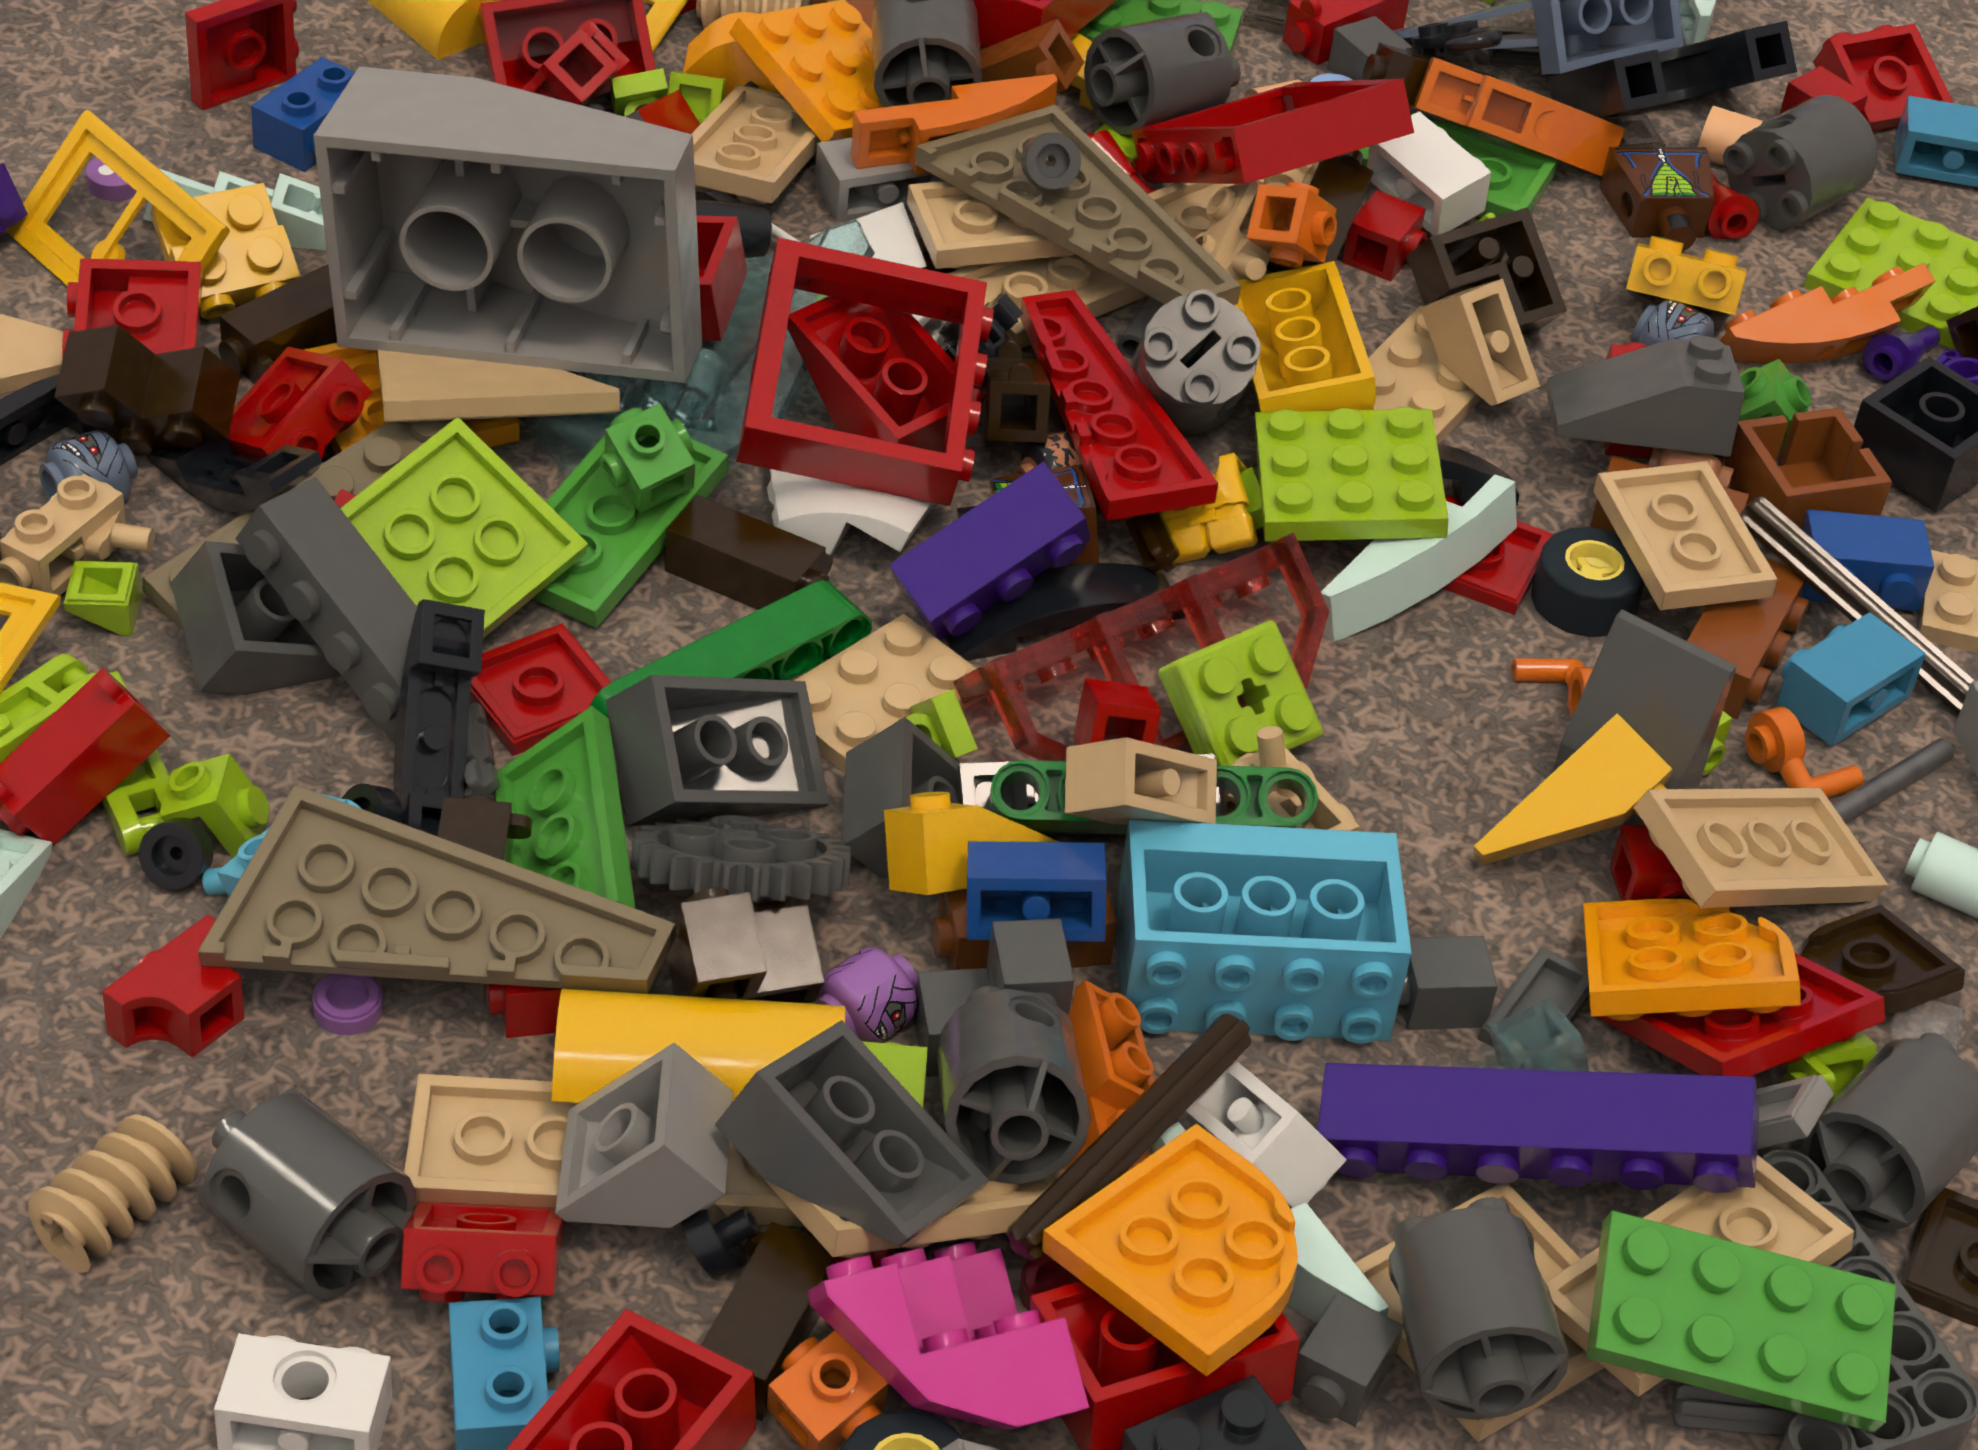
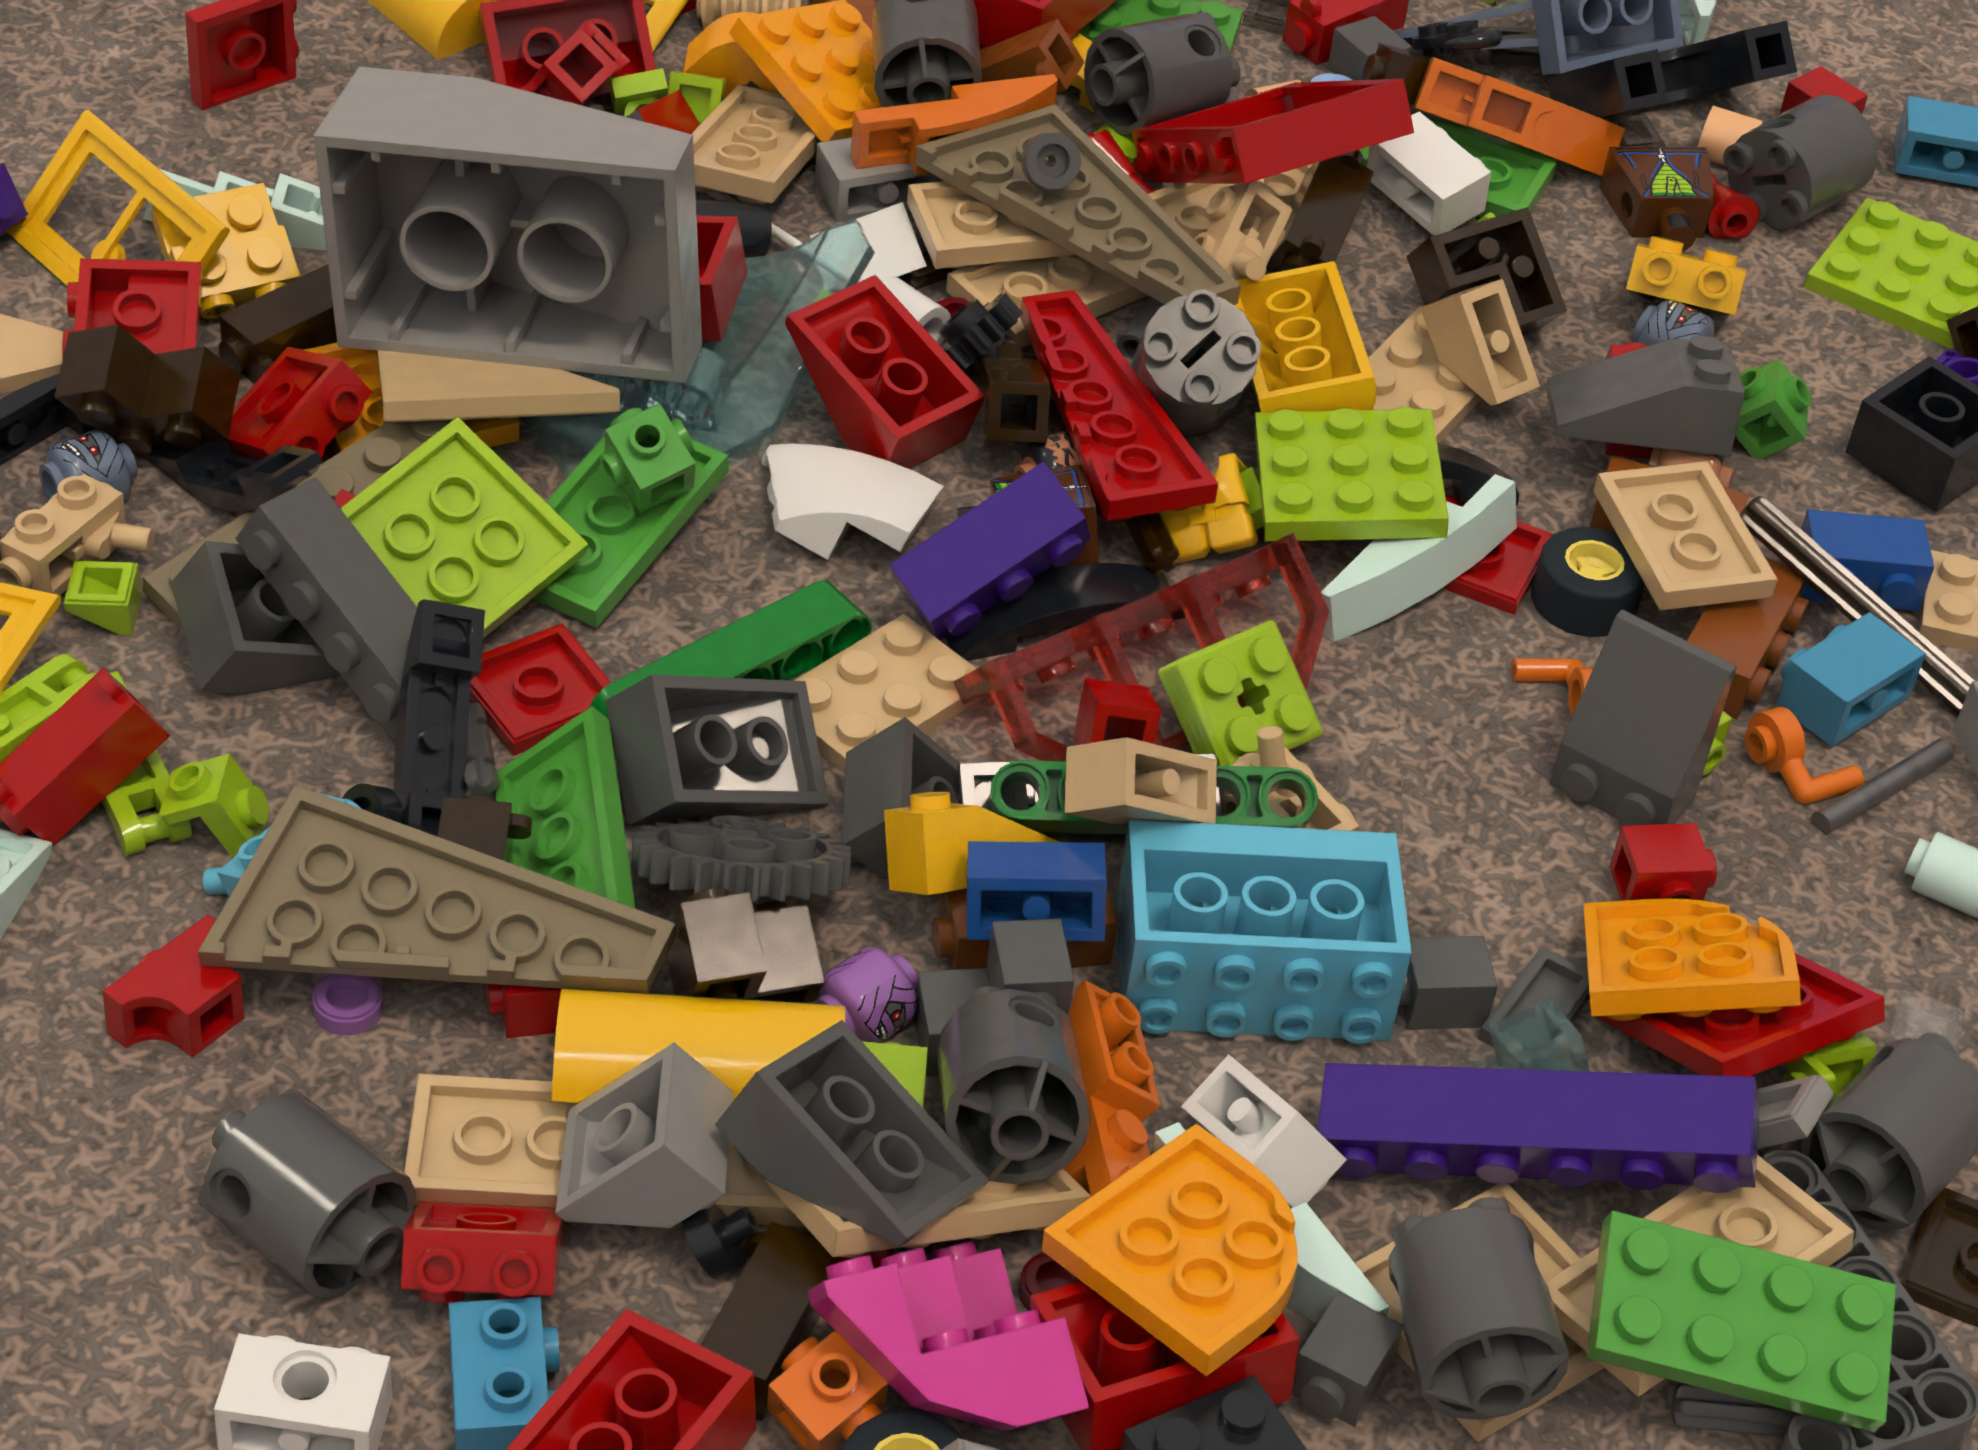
tan piece [28,1114,199,1273] -> none
medium lavender tile [86,157,137,201] -> none
black tile [139,818,214,889] -> none
blue brick [251,57,355,172] -> none
dark brown brick [665,495,833,610] -> none
red window [736,237,994,506] -> none
lime tile [897,689,978,758] -> none
dark brown axle [1006,1013,1252,1261] -> none
orange brick [1246,182,1337,268] -> none
red brick [1342,190,1427,282] -> none
yellow slope [1474,713,1672,864] -> none
tan plate [1634,788,1888,908] -> none
orange slope [1720,263,1935,364] -> none
dark orange piece [1724,407,1892,529] -> none
dark brown tile [1802,905,1965,1014] -> none
red plate [1813,23,1954,132] -> none
dark purple cone [1863,326,1940,383] -> none

